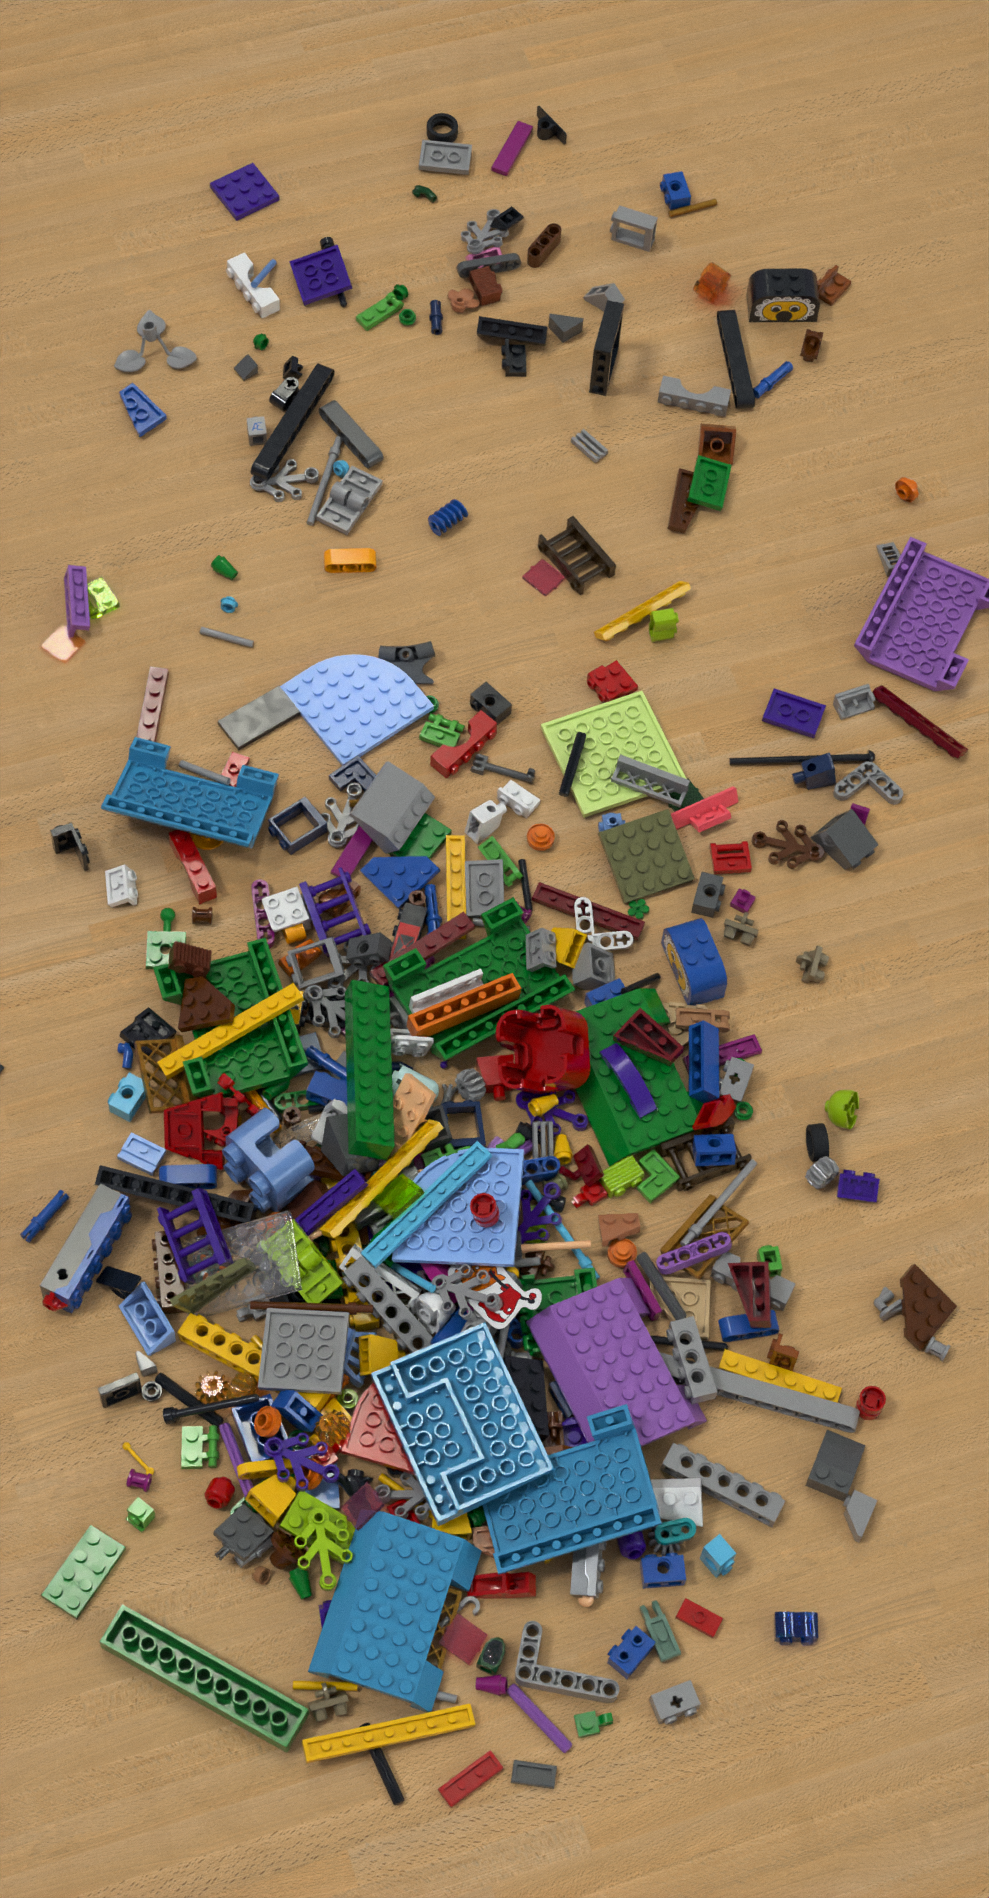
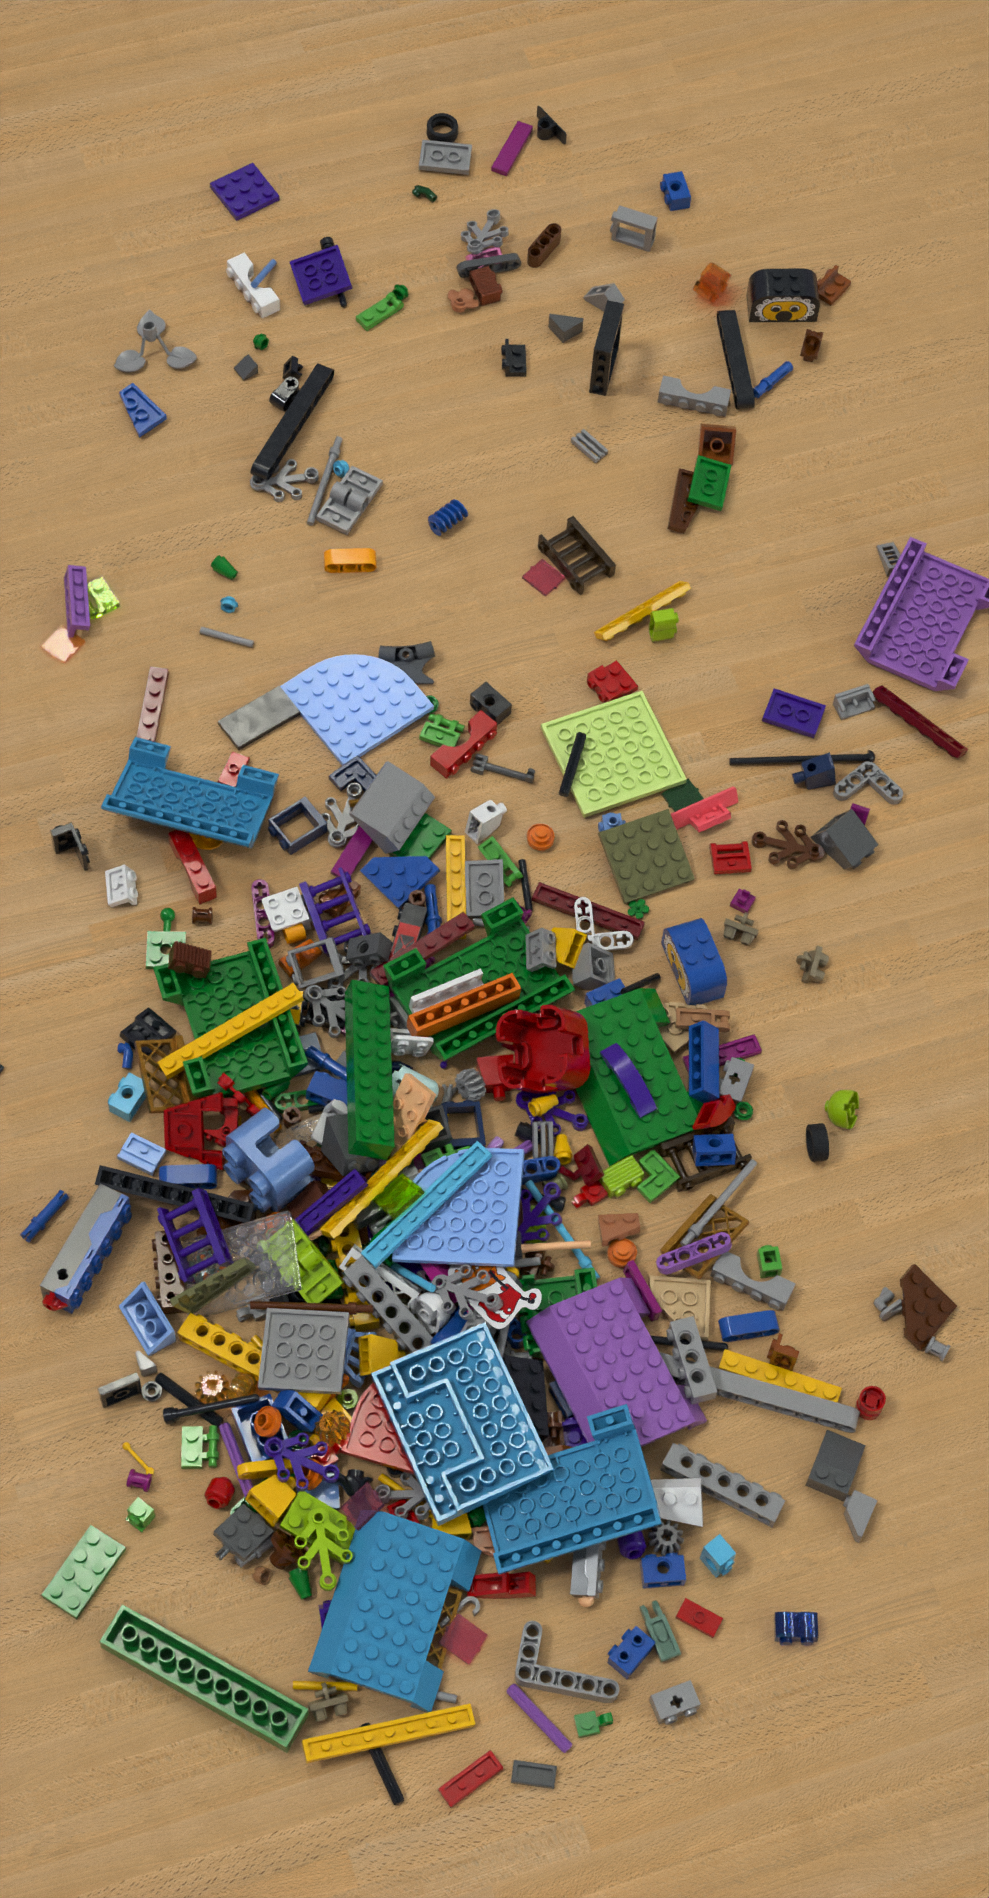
black piece [96,1266,141,1299] -> none
reddish brown plate [178,976,235,1032] -> none
light grey bar [179,760,231,785] -> none
light grey brick [247,416,267,446] -> none
dark grey beam [319,400,384,469] -> none
green plate [399,309,416,325] -> none
dark blue pin [429,300,443,335] -> none
red wheel [470,1193,500,1228] -> none
rock [476,1637,506,1675] -> none
magenta cone [476,1674,508,1696] -> none
black brick [477,316,548,346] -> none
black slope [490,206,524,230] -> none
bright green arm [496,1133,525,1149] -> none
white bracket [497,780,540,819] -> none
light grey fence [611,754,690,807] -> none
dark red wedge [613,1008,684,1066] -> none
dark grey axle [637,1252,687,1320] -> none
teal plate [654,1518,696,1545] -> none
pearl gold bar [668,198,717,217] -> none
dark grey brick [691,872,726,918] -> none
dark red wedge [728,1262,771,1328] -> none
light grey gear [805,1156,839,1189] -> none
dark purple bracket [836,1169,880,1203] -> none
orange plate [895,477,919,502] -> none

